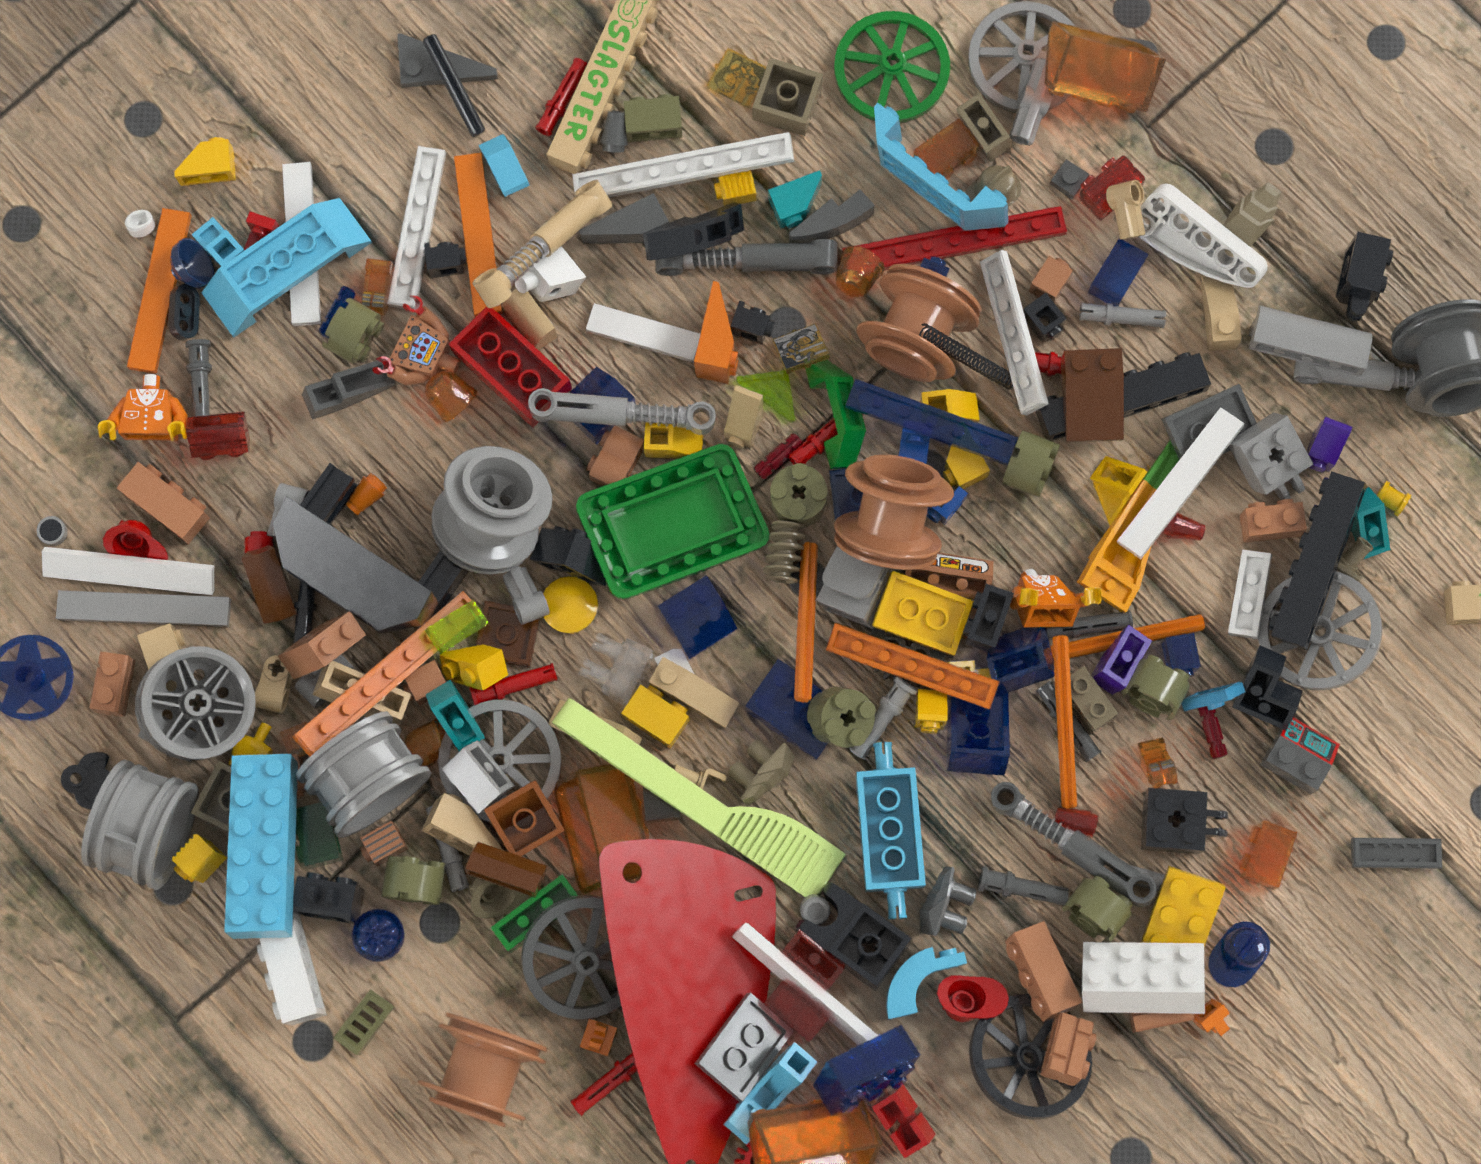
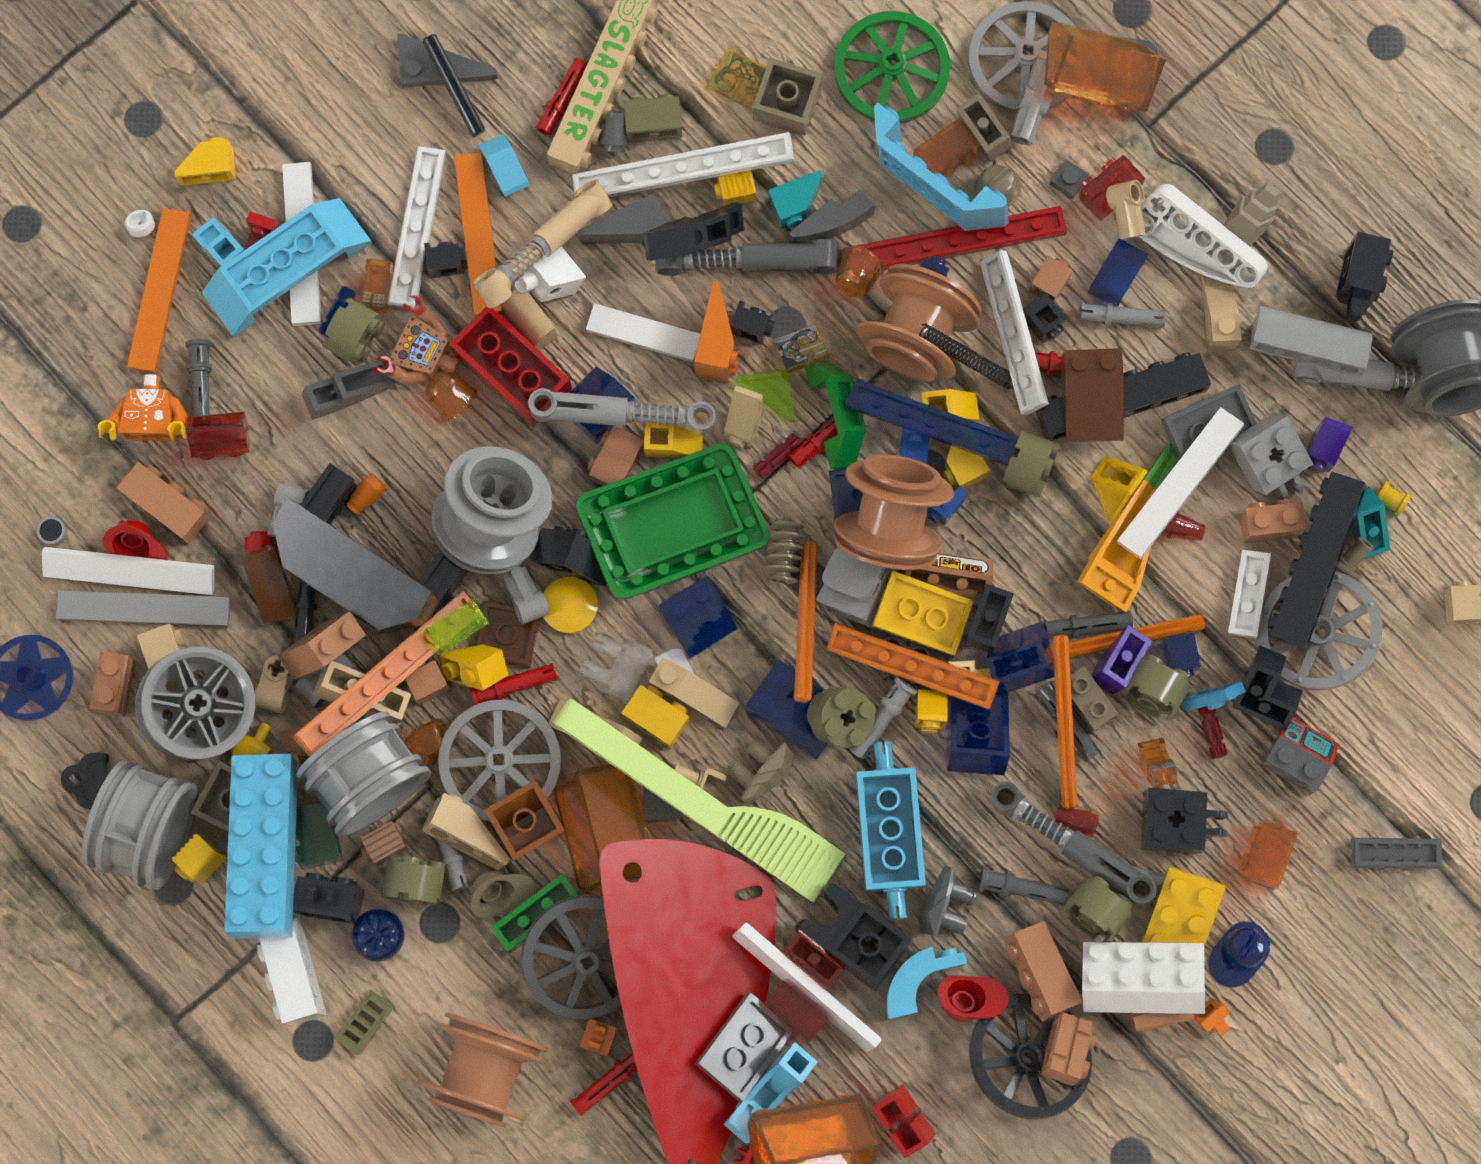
black plate [168,284,200,340] -> none
dark blue piece [170,238,215,288] -> none
teal slope [425,680,485,751] -> none
brick [441,740,514,814] -> none
reddish brown piece [465,842,547,898] -> none
olive brick [770,463,828,527] -> none
light grey tile [800,894,830,925] -> none
clear blue brick [813,1024,920,1116] -> none
orange torso [1010,569,1101,627] -> none

